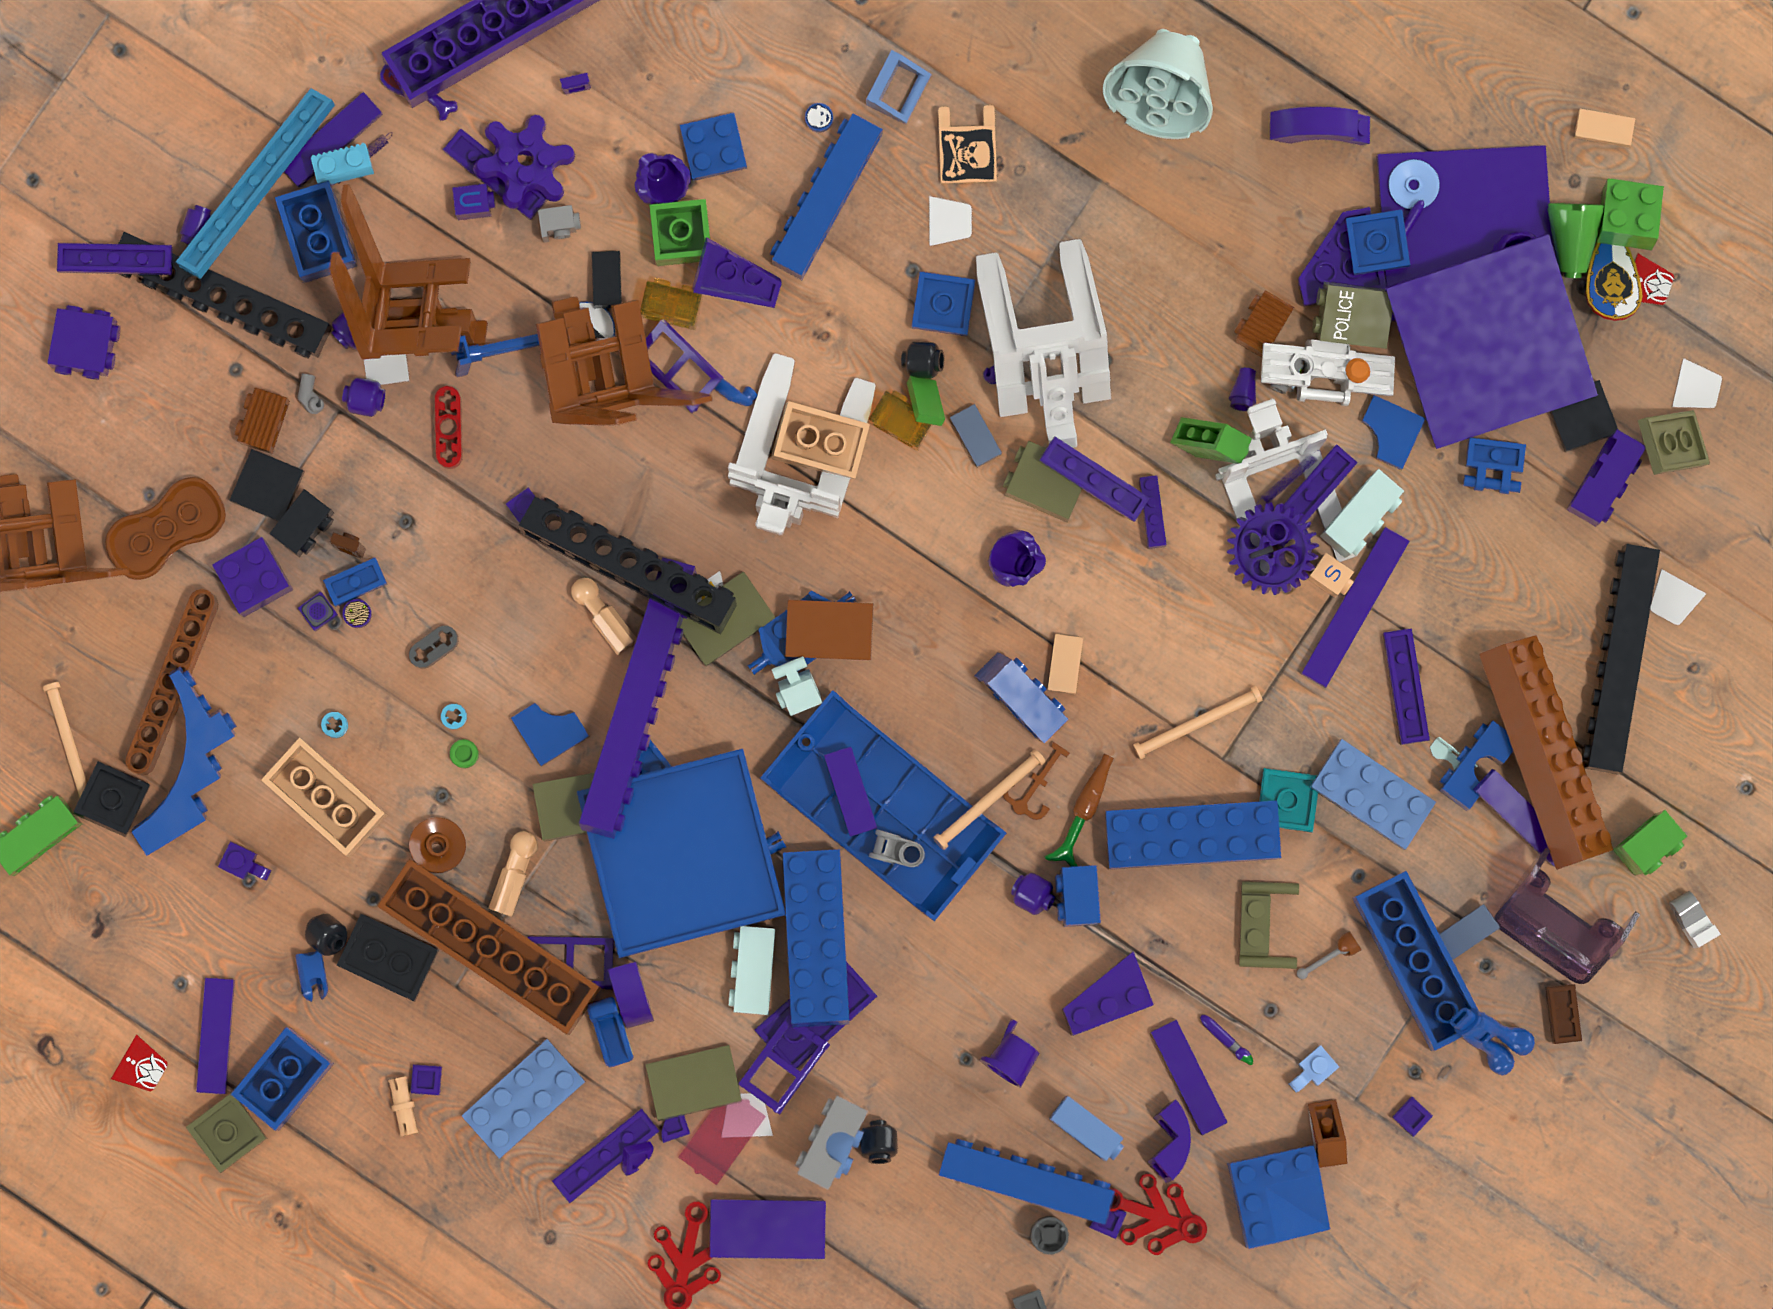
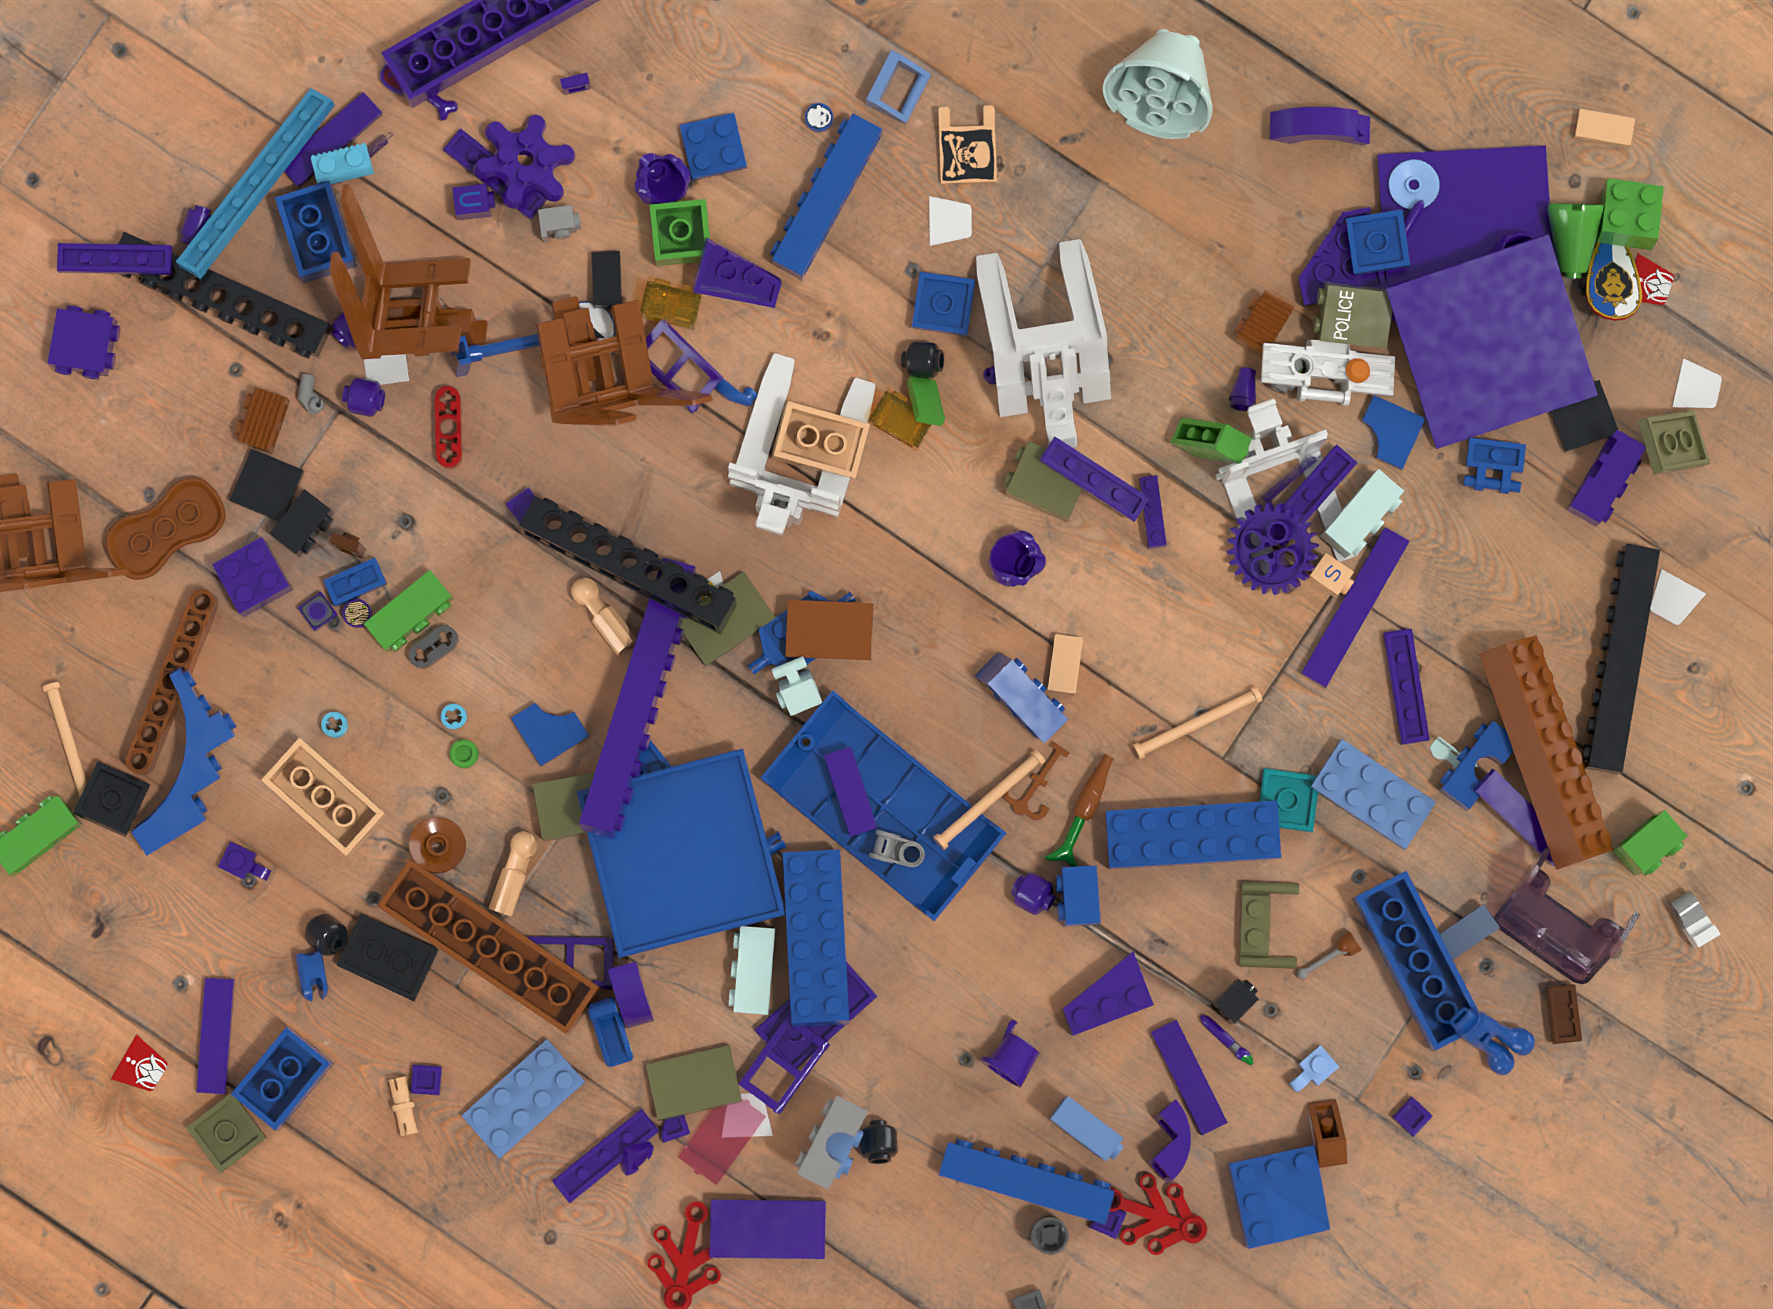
sand blue tile [950,404,1002,468] -> none
none -> bright green brick [364,570,454,652]
none -> black brick [1211,979,1259,1025]

